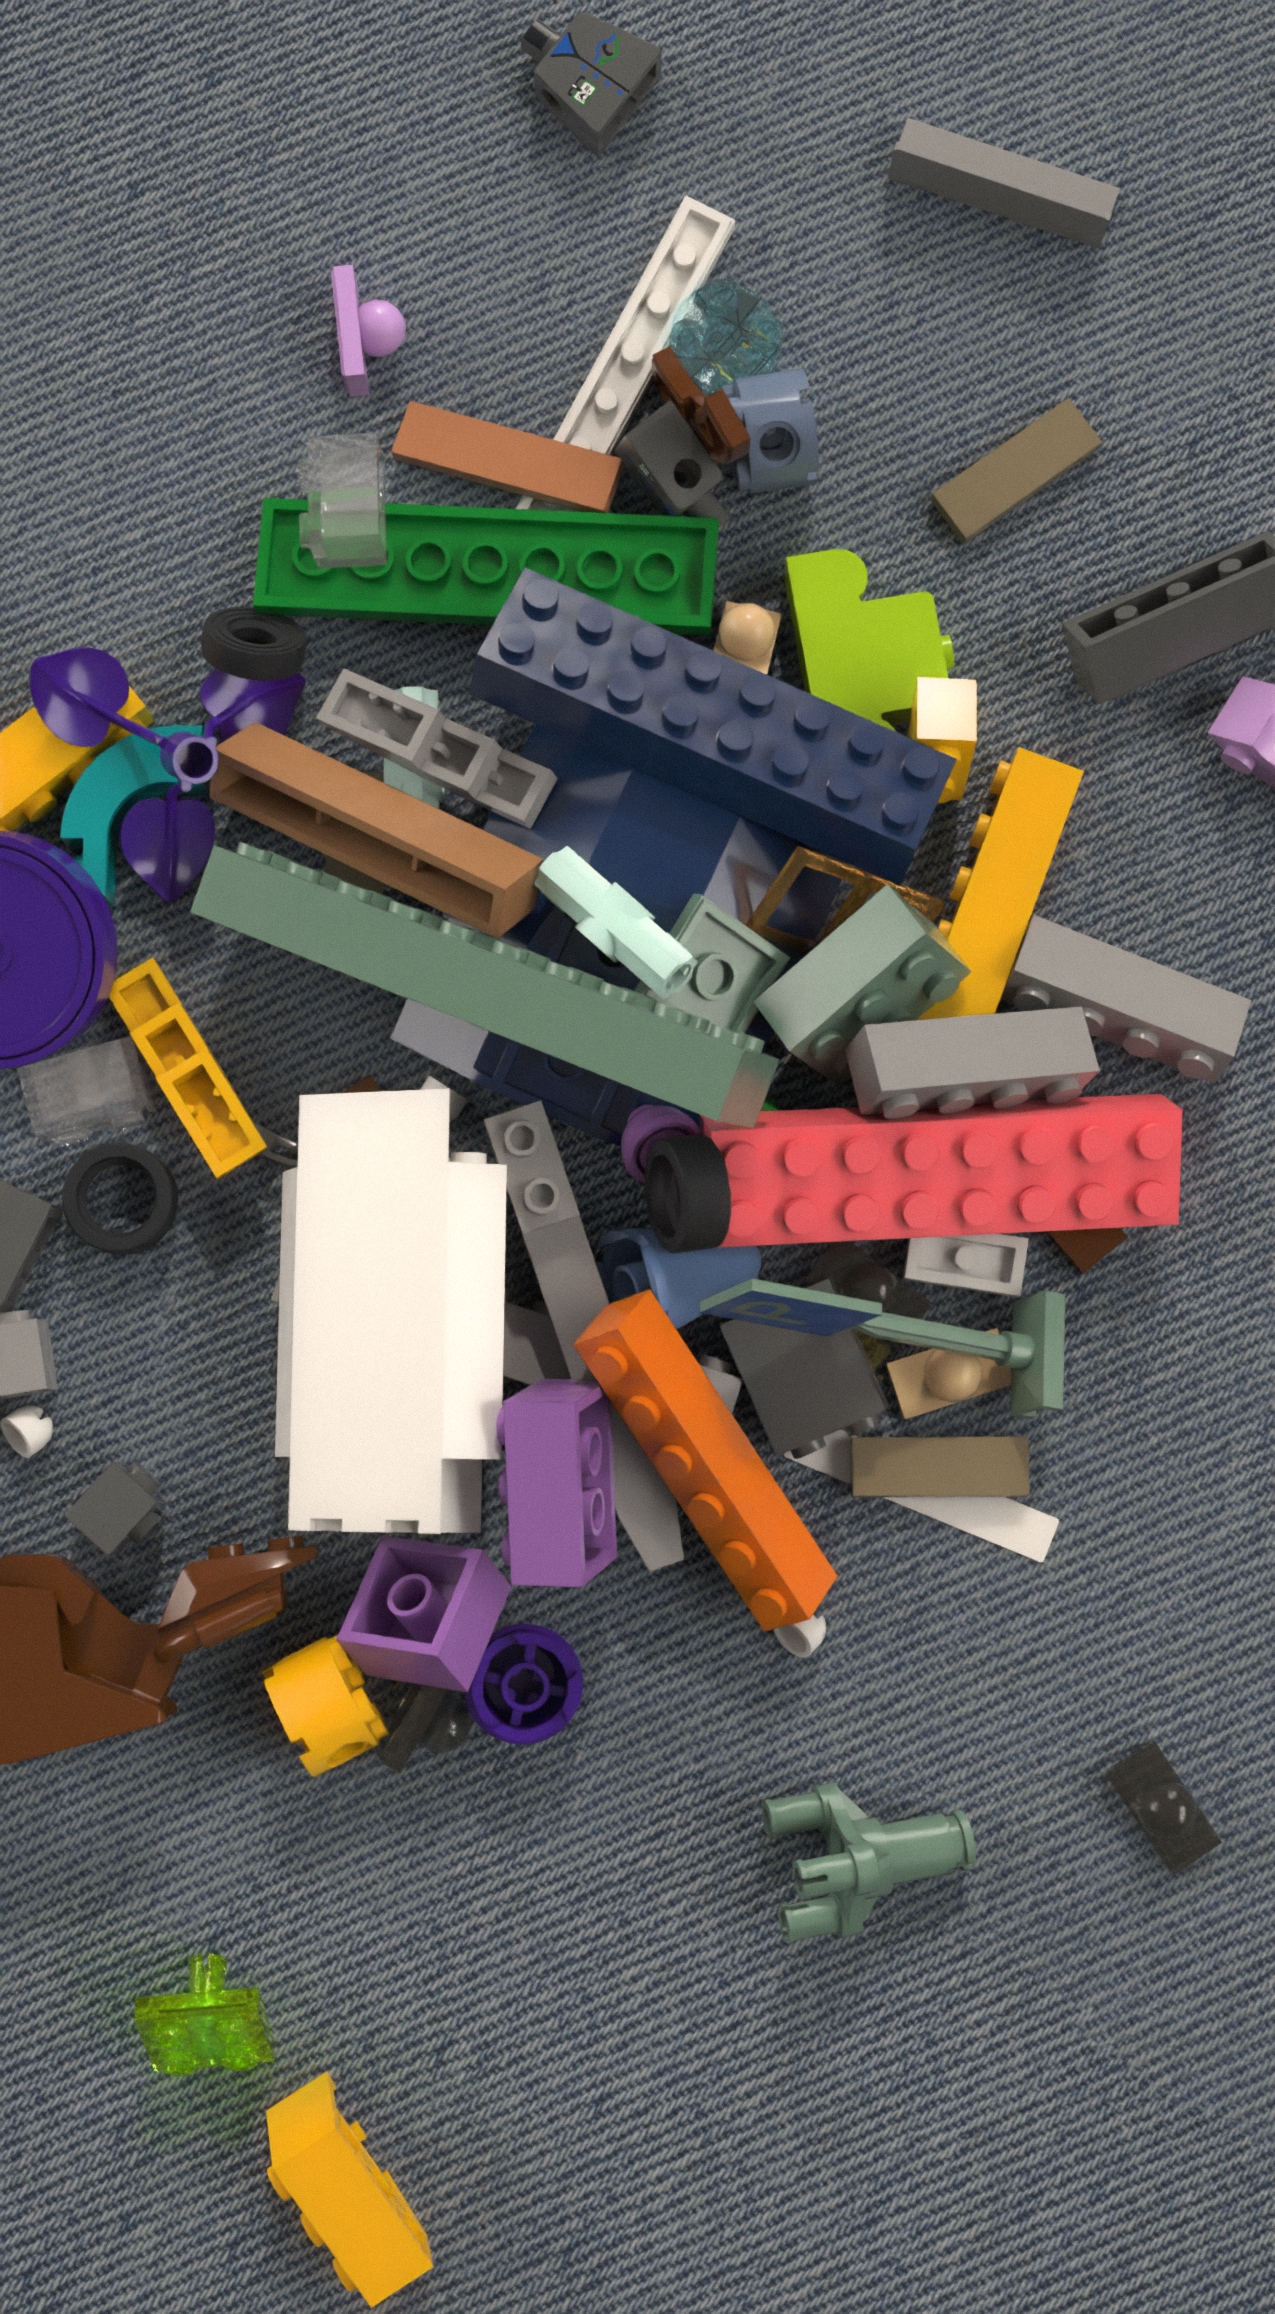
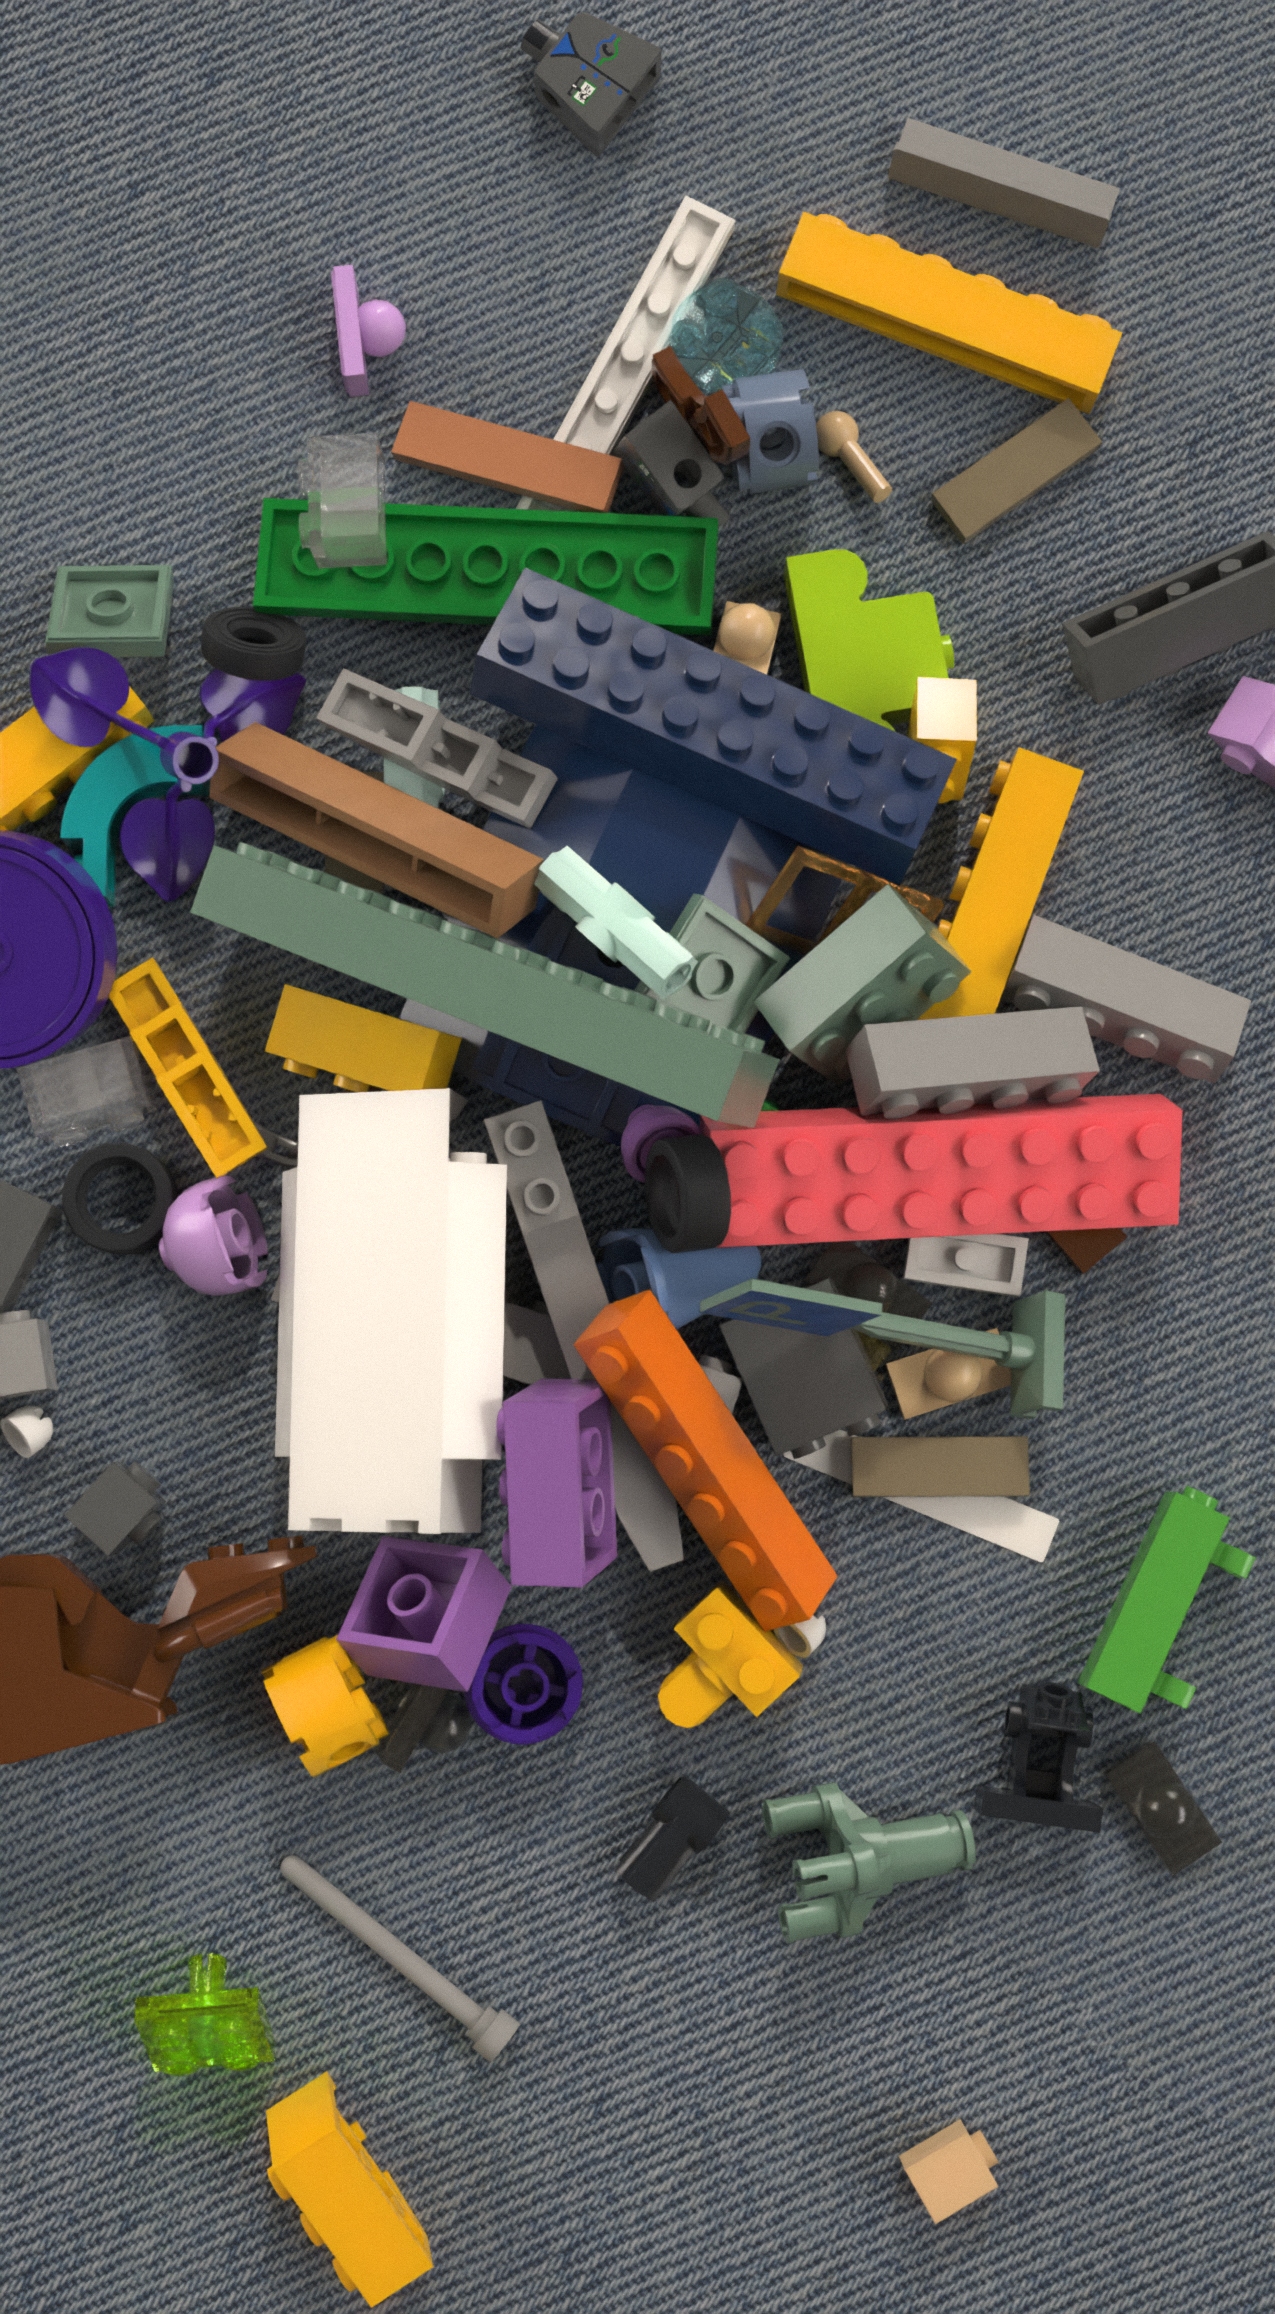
none -> sand green tile [45,565,174,657]
none -> lavender cylinder [159,1175,268,1296]
none -> yellow brick [265,984,462,1093]
none -> light grey piece [280,1855,520,2063]
none -> black piece [614,1774,730,1903]
none -> yellow brick [658,1580,803,1728]
none -> yellow brick [776,211,1123,414]
none -> tan bar [816,411,892,503]
none -> tan brick [899,2119,999,2224]
none -> black tile [974,1682,1103,1833]
none -> bright green brick [1077,1486,1256,1714]

